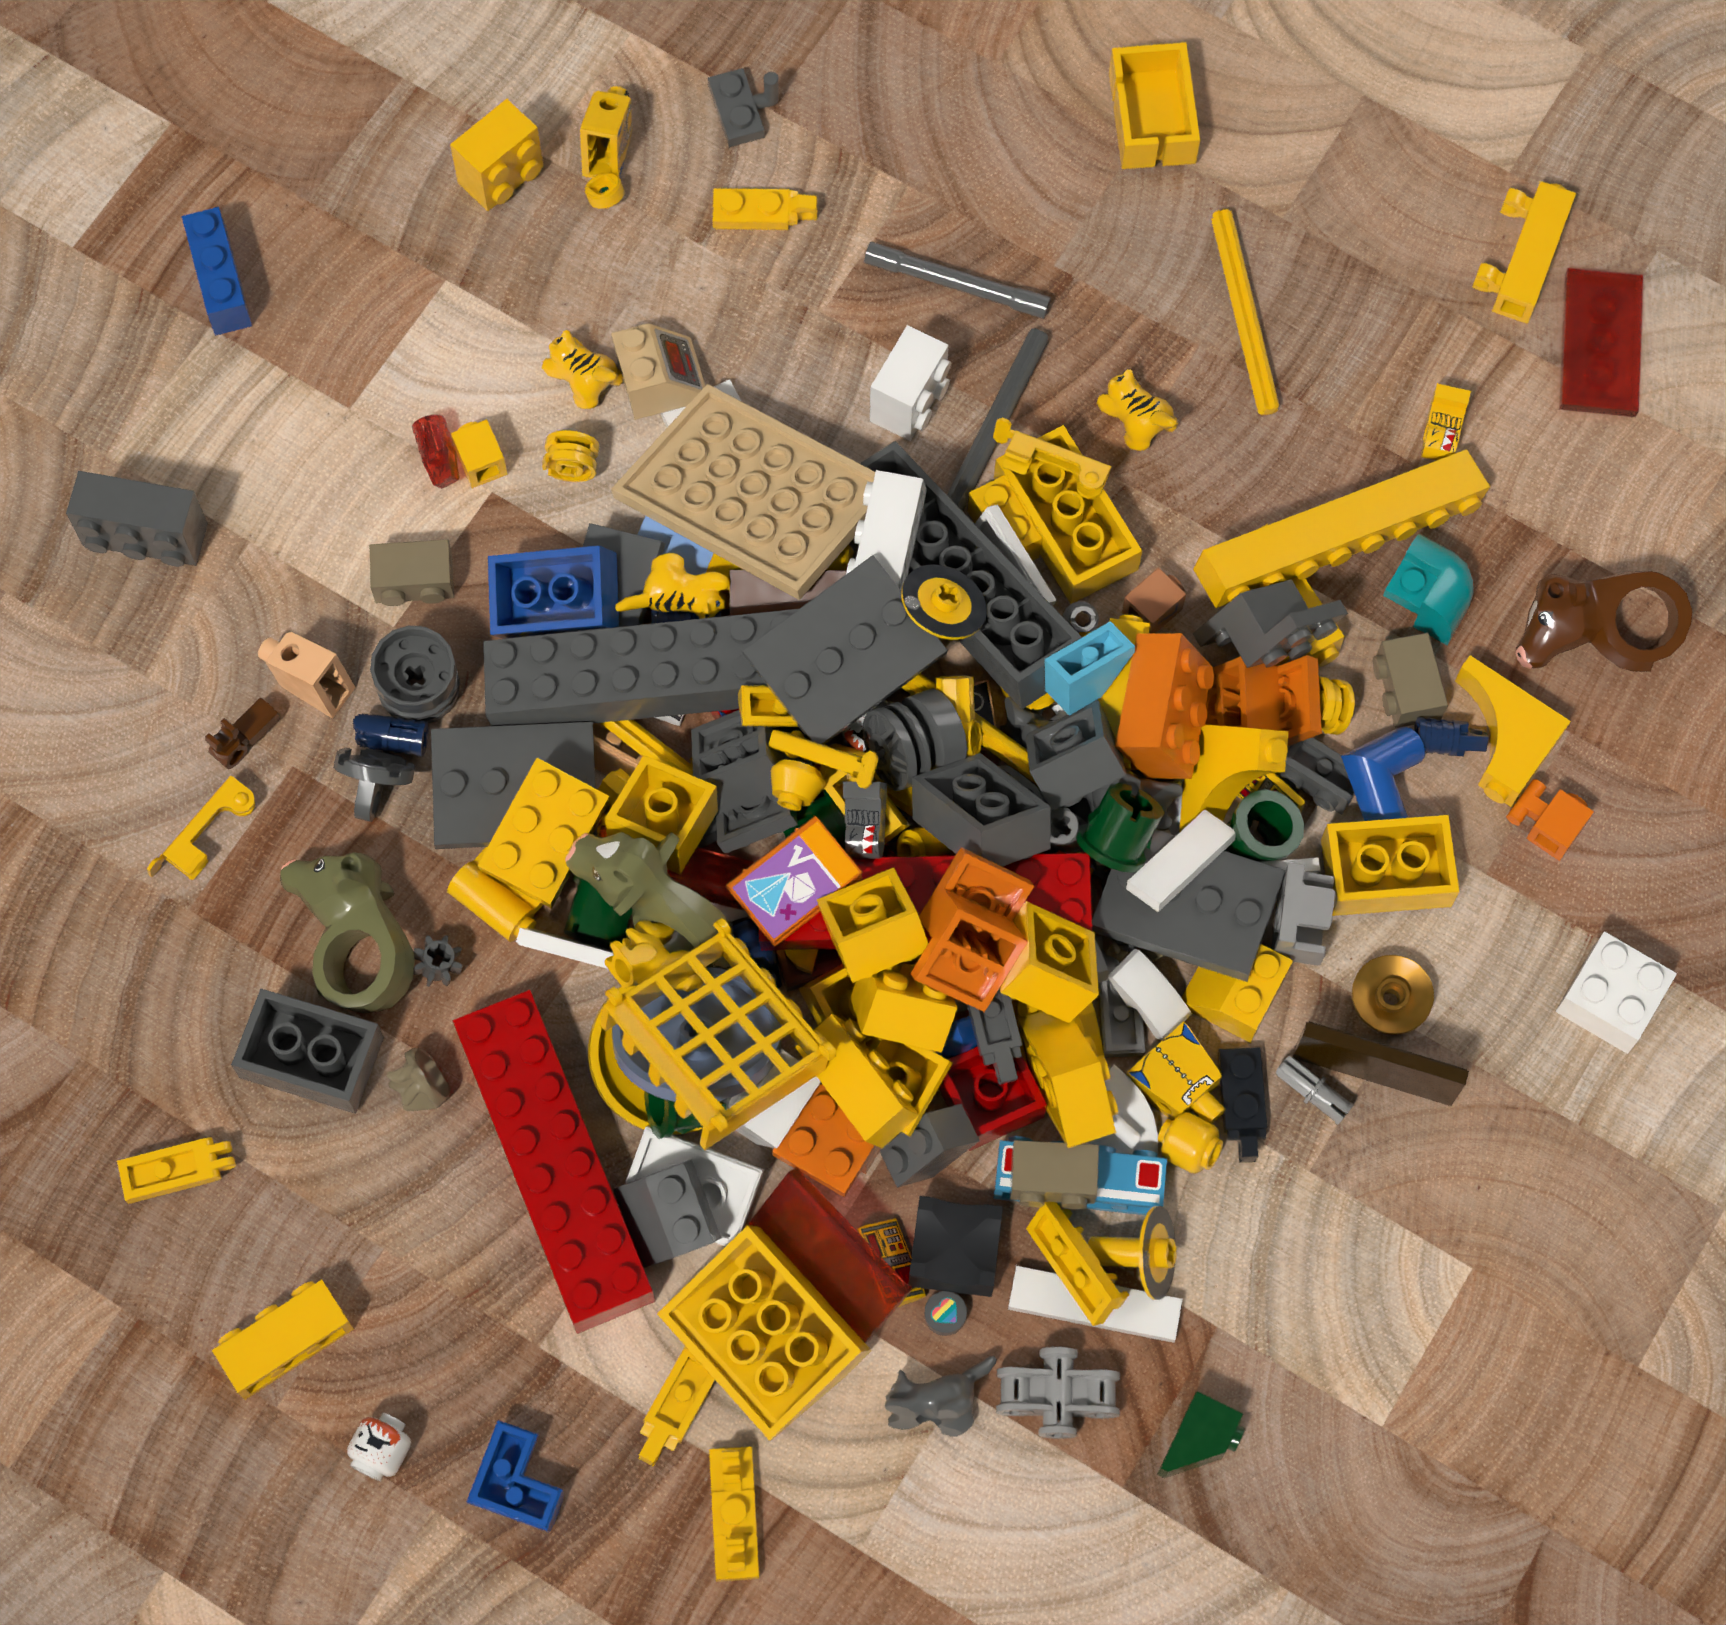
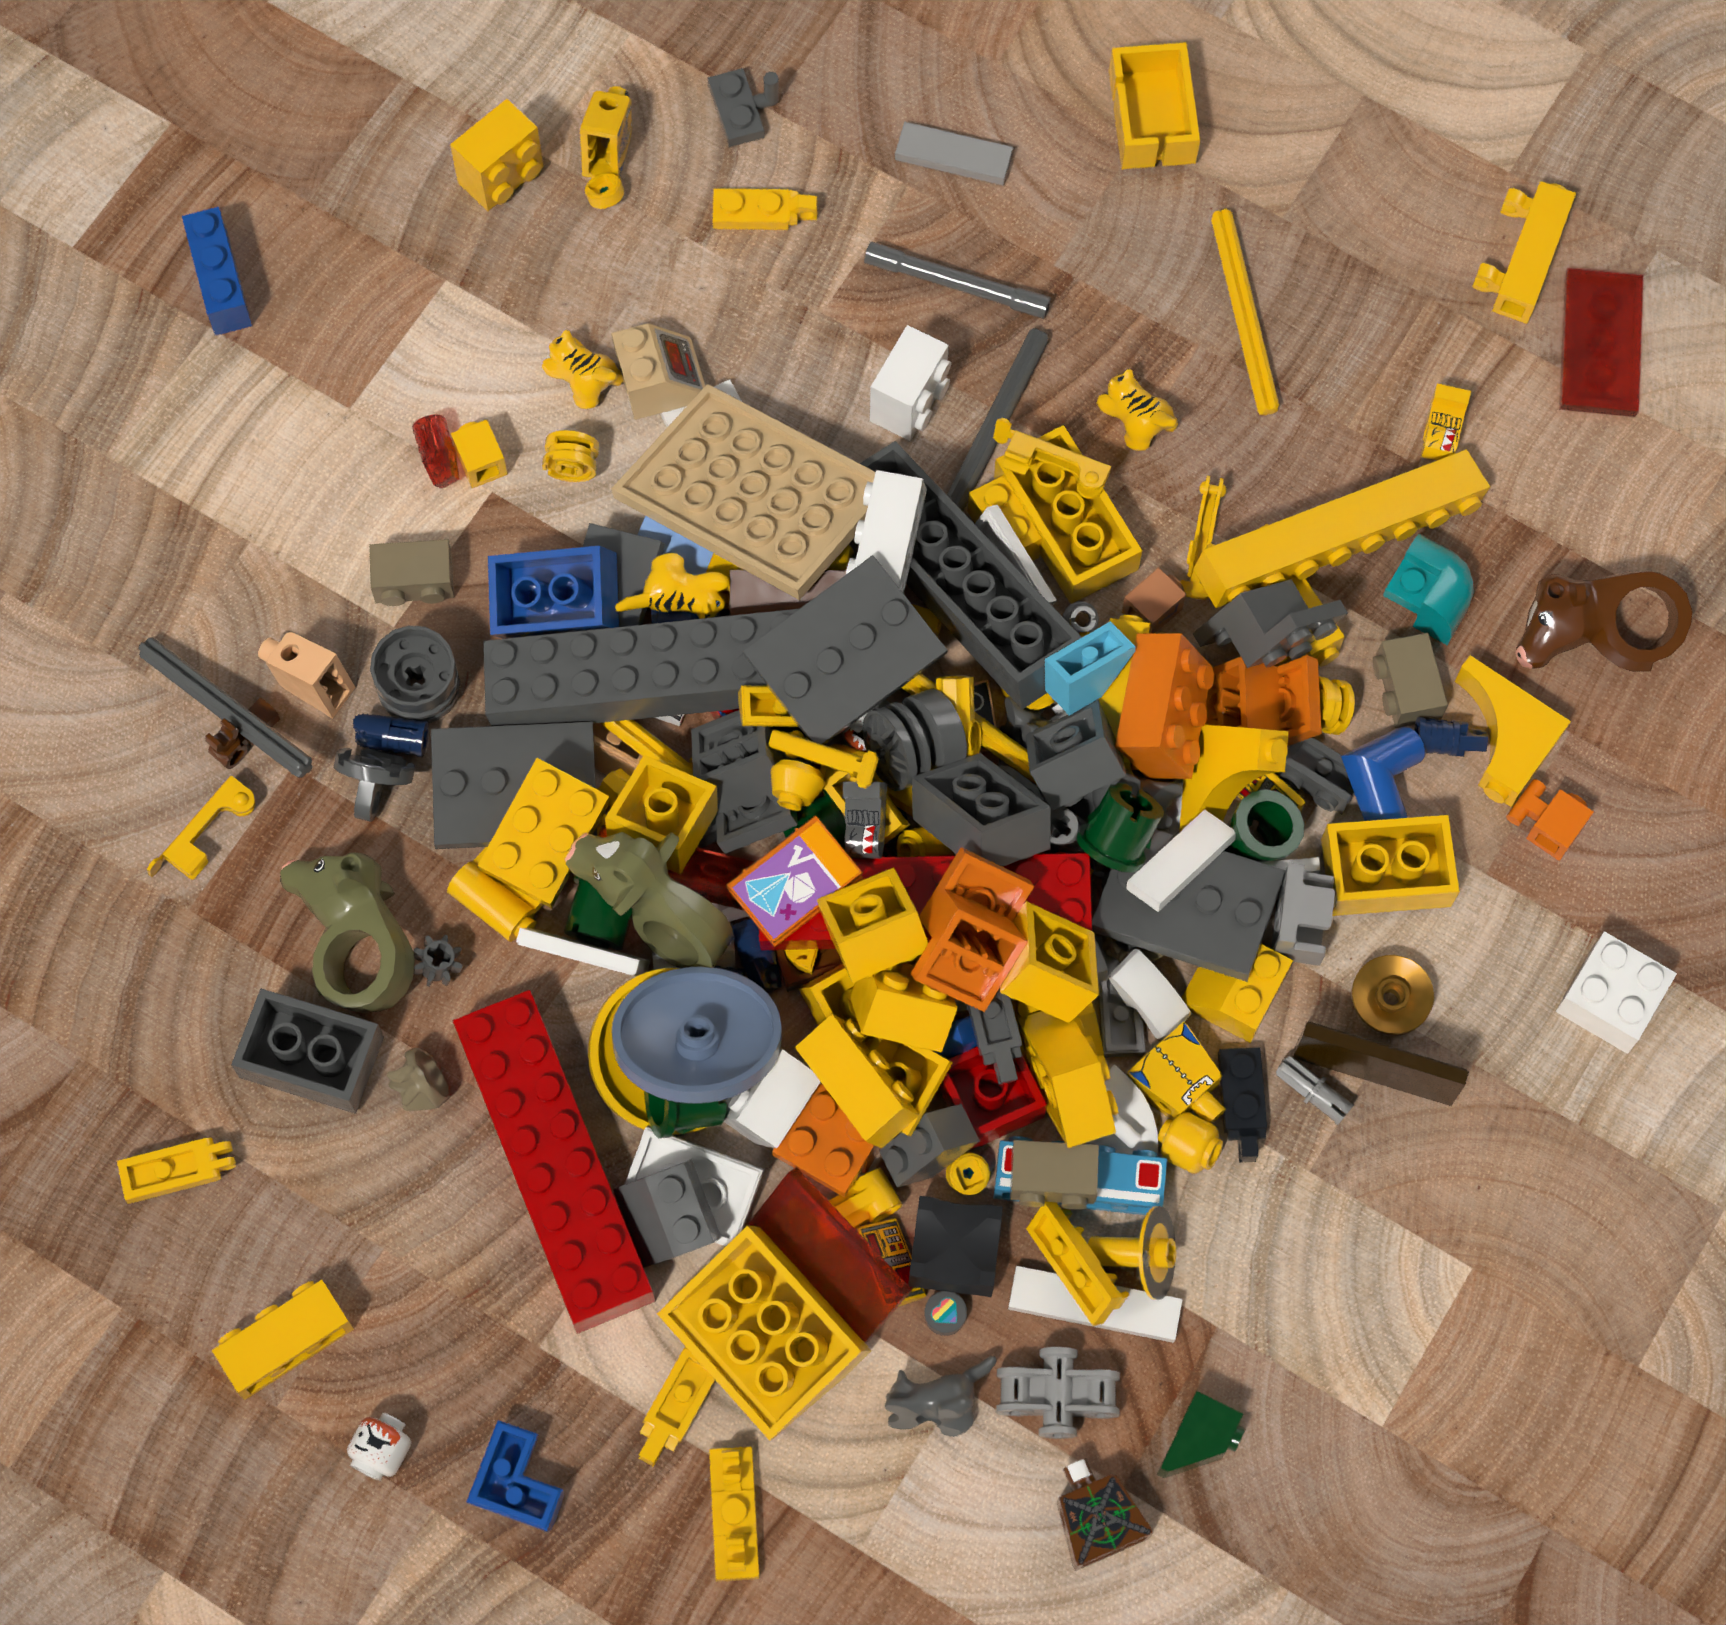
dark grey brick [66,470,208,567] -> none
yellow window [600,918,837,1150] -> none
yellow animal [605,920,706,992] -> none
piece [901,565,987,640] -> none
none -> dark grey axle [138,638,313,778]
none -> yellow piece [813,1168,903,1243]
none -> light grey tile [895,122,1013,185]
none -> yellow tile [946,1152,990,1195]
none -> torso [1057,1459,1153,1571]
none -> yellow piece [1180,475,1226,600]

